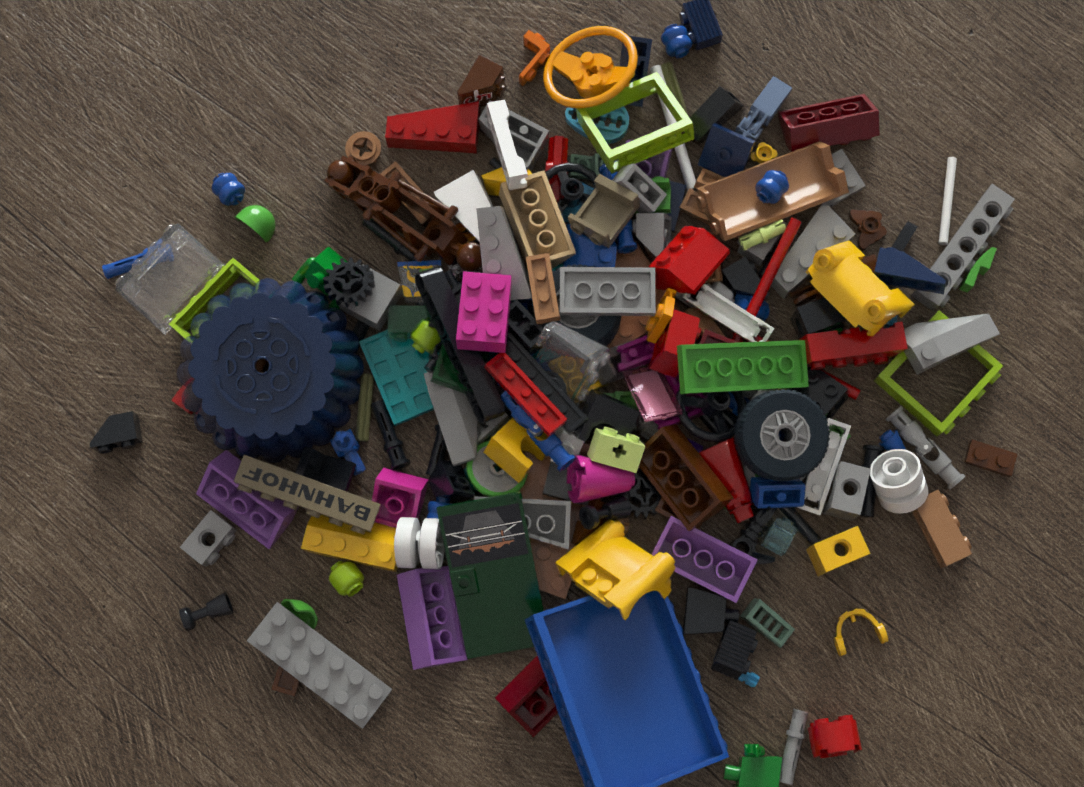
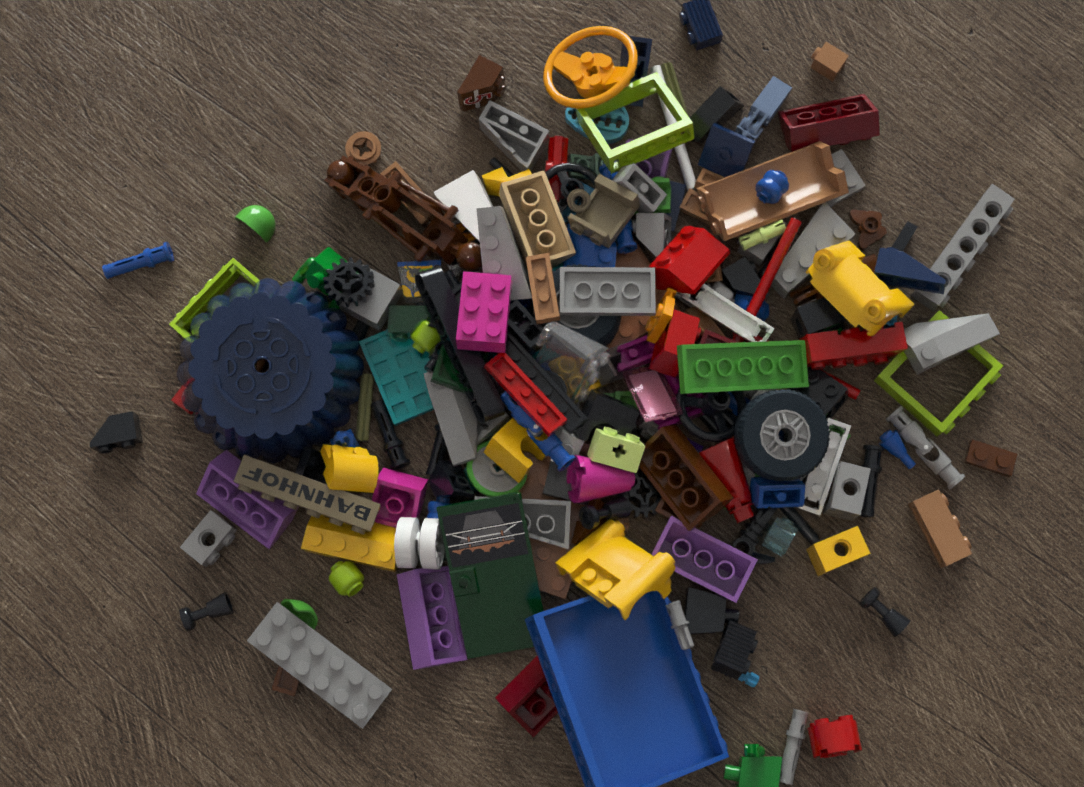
clear windscreen [115,223,225,335] -> none
blue piece [211,173,245,206] -> none
black pin [362,218,416,261] -> none
red wedge [385,101,480,154] -> none
white piece [487,100,528,191] -> none
orange bracket [519,30,550,86] -> none
blue piece [661,24,692,59] -> none
sand green slope [740,598,795,648] -> none
yellow plate [750,142,777,164] -> none
yellow piece [834,609,888,656] -> none
white wheel [870,449,928,514] -> none
white bar [938,157,957,245] -> none
bright green slope [959,247,997,293] -> none
none -> yellow brick [320,444,378,493]
none -> dark tan plate [567,189,591,212]
none -> light grey axle [665,600,694,650]
none -> medium nougat brick [811,42,849,82]
none -> black piece [858,587,911,637]

